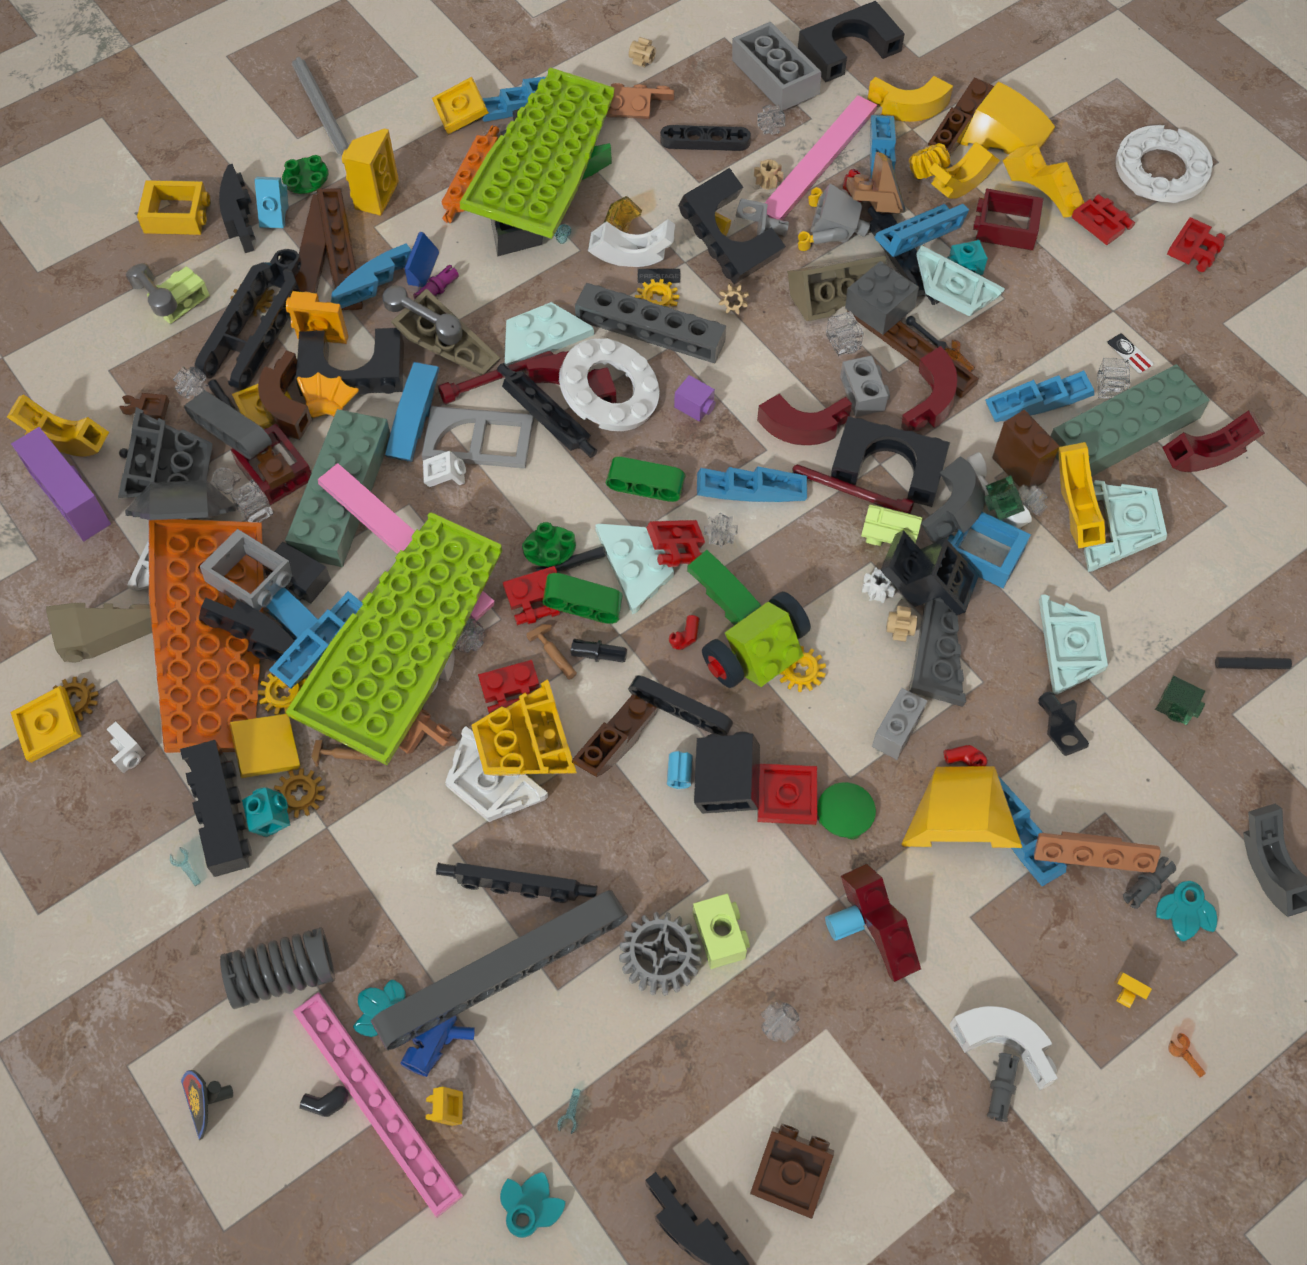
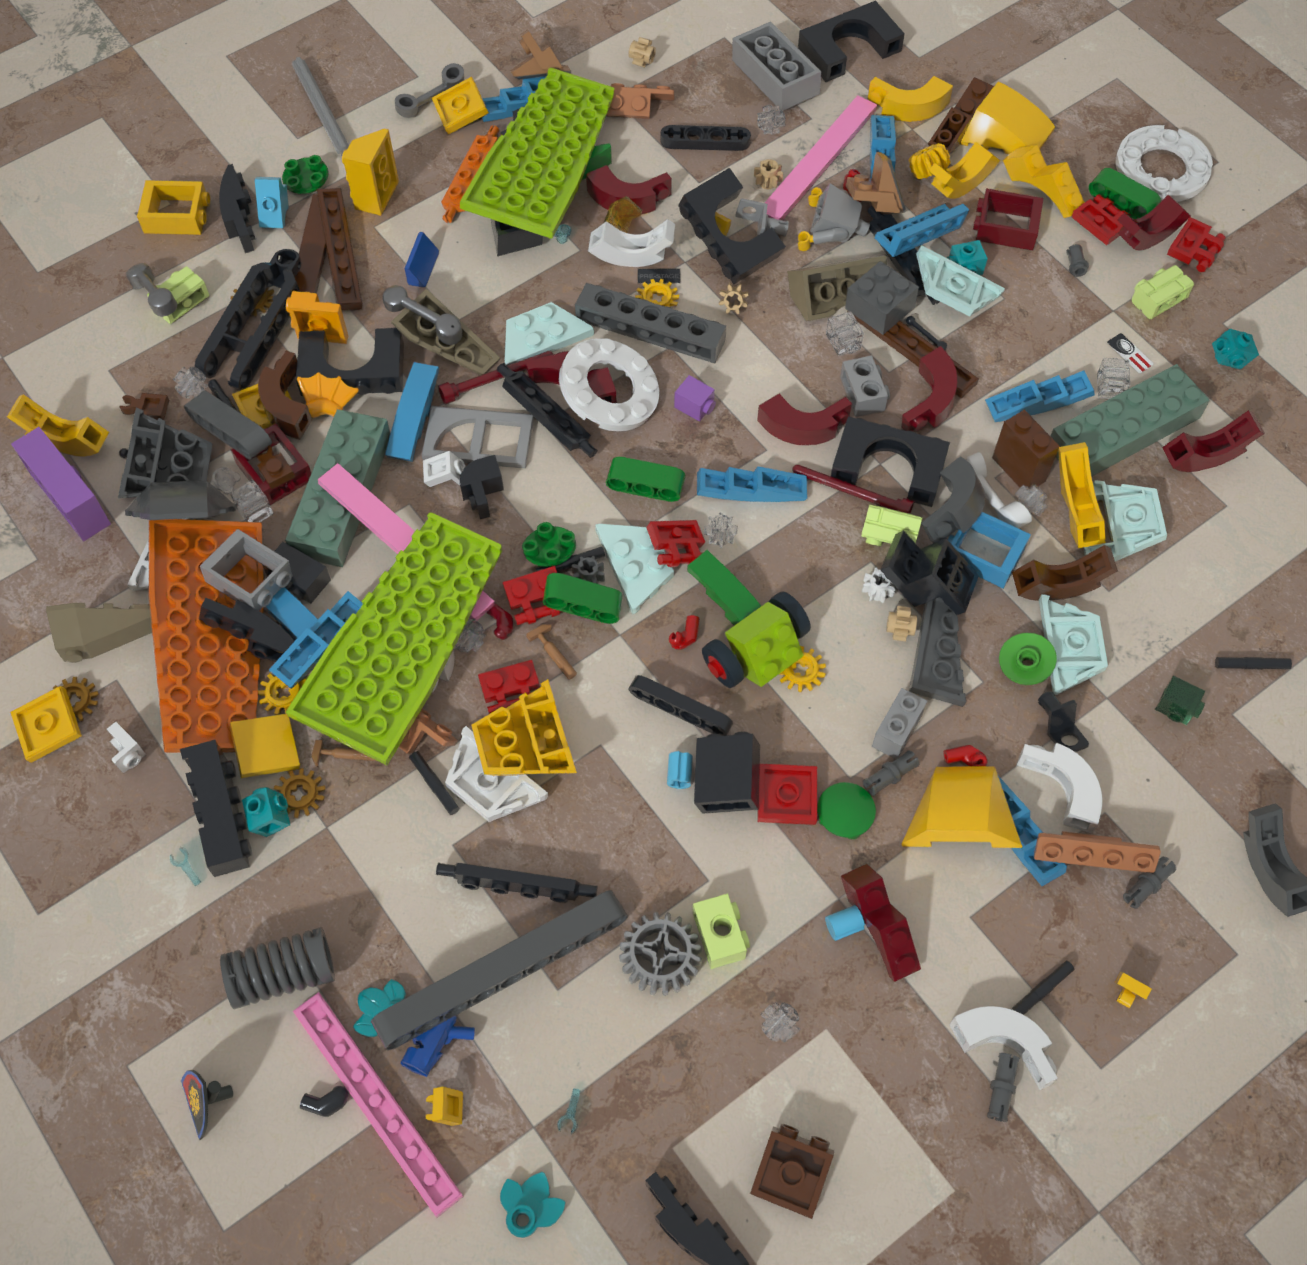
dark azure slope [331,243,411,309] -> none
magenta pin [413,265,459,299] -> none
black axle [571,638,627,662] -> none
reddish brown slope [572,694,657,777] -> none
clear orange hand [945,340,975,372] -> none
clear green brick [984,476,1025,521] -> none
teal plate [1156,881,1218,941] -> none
clear orange hand [1168,1033,1206,1078] -> none
none -> flat silver piece [395,63,464,118]
none -> black piece [409,751,460,815]
none -> black brick [460,455,504,520]
none -> dark red arm [486,602,513,640]
none -> medium nougat piece [510,29,571,80]
none -> dark grey gear [572,556,605,584]
none -> dark red arch [586,165,672,215]
none -> dark grey pin [863,750,920,796]
none -> bright green dish [999,633,1057,685]
none -> black piece [1011,960,1075,1015]
none -> reddish brown arch [1012,545,1118,601]
none -> white arch [1017,743,1102,833]
none -> dark grey pin [1066,244,1089,277]
none -> green beam [1088,168,1161,219]
none -> dark red arch [1118,195,1191,251]
none -> yellowish green brick [1132,265,1194,320]
none -> teal brick [1212,329,1259,370]

